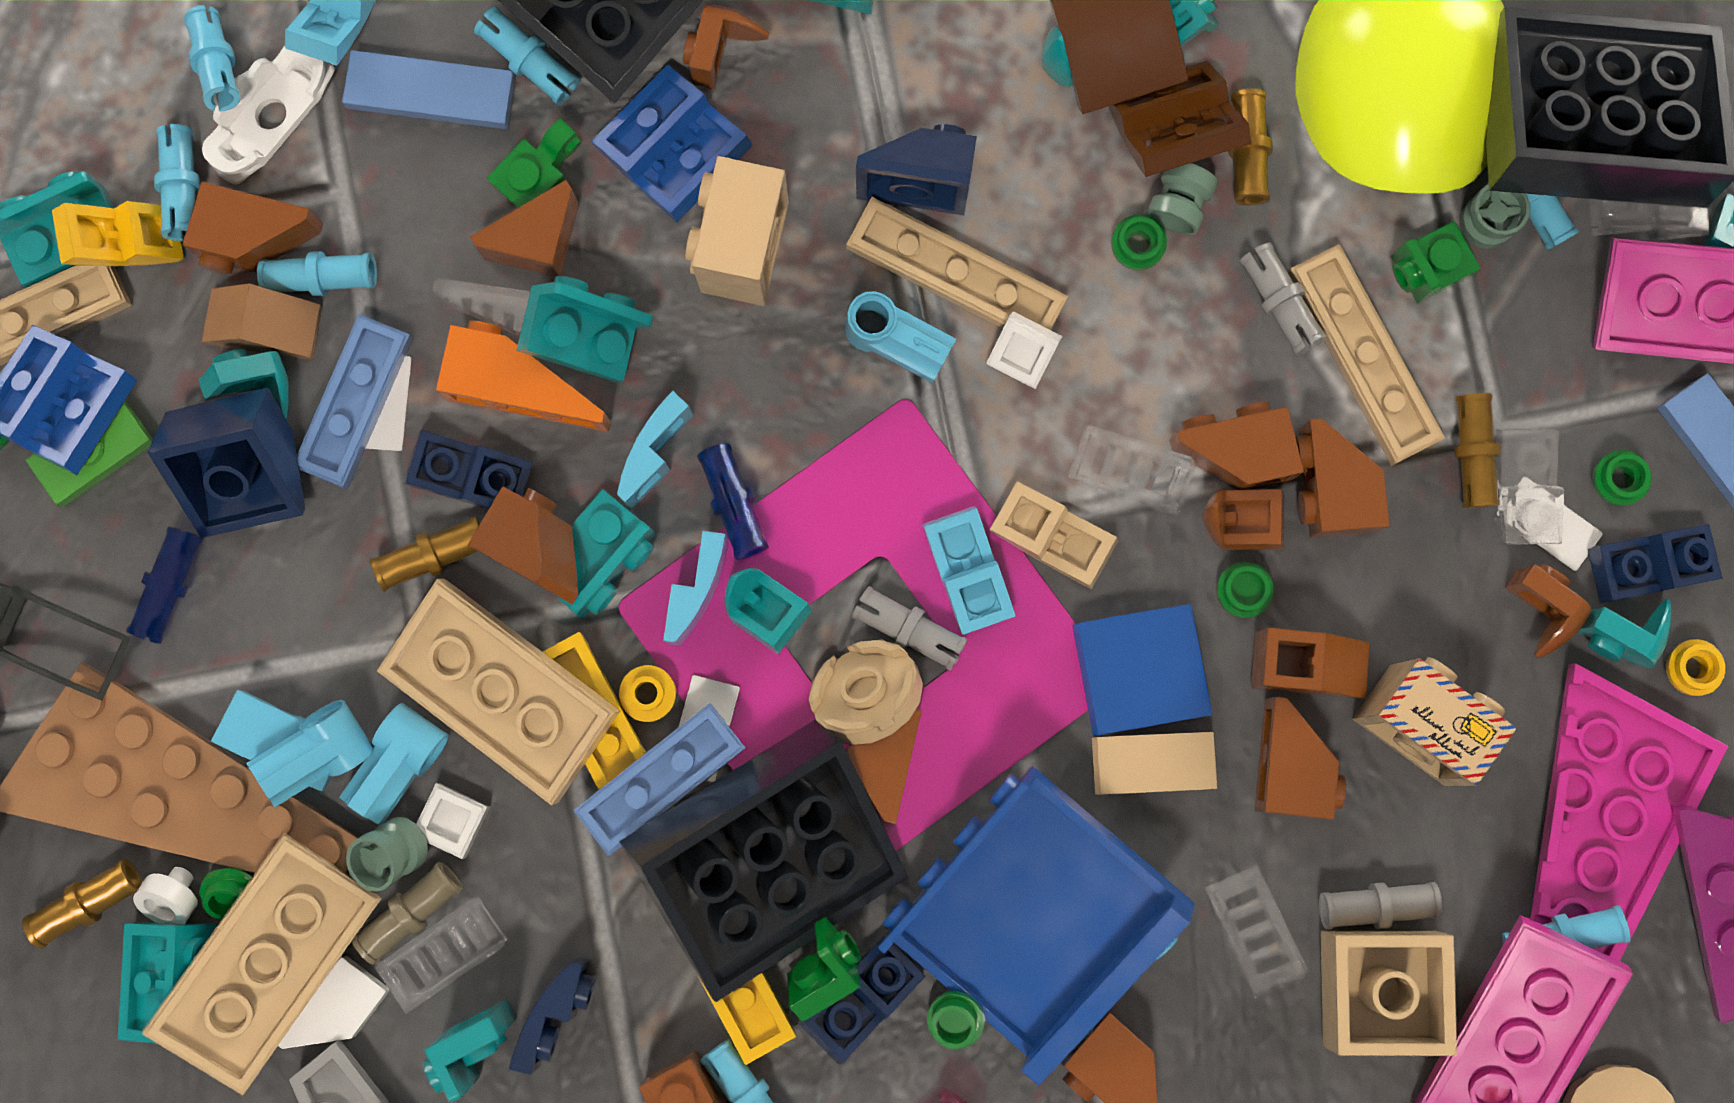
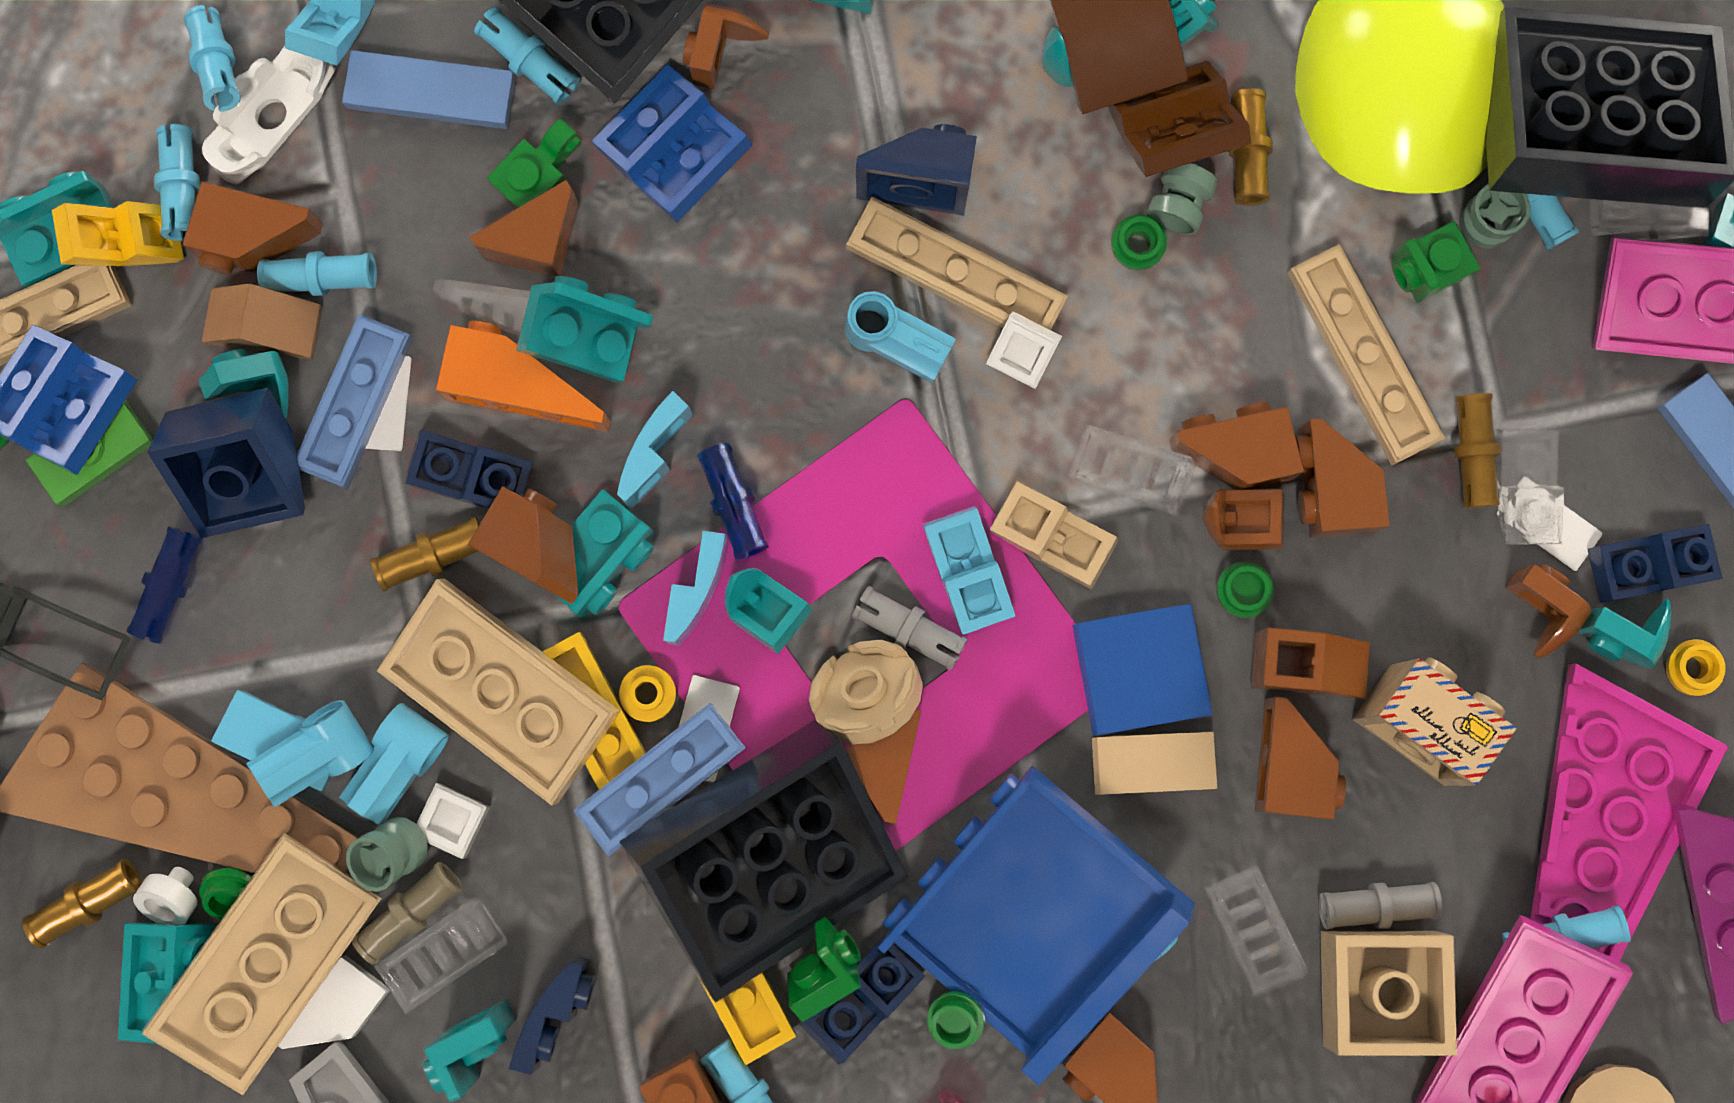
tan brick [685,156,789,306] -> none
light grey pin [1240,242,1327,356] -> none
green plate [1593,450,1651,506] -> none

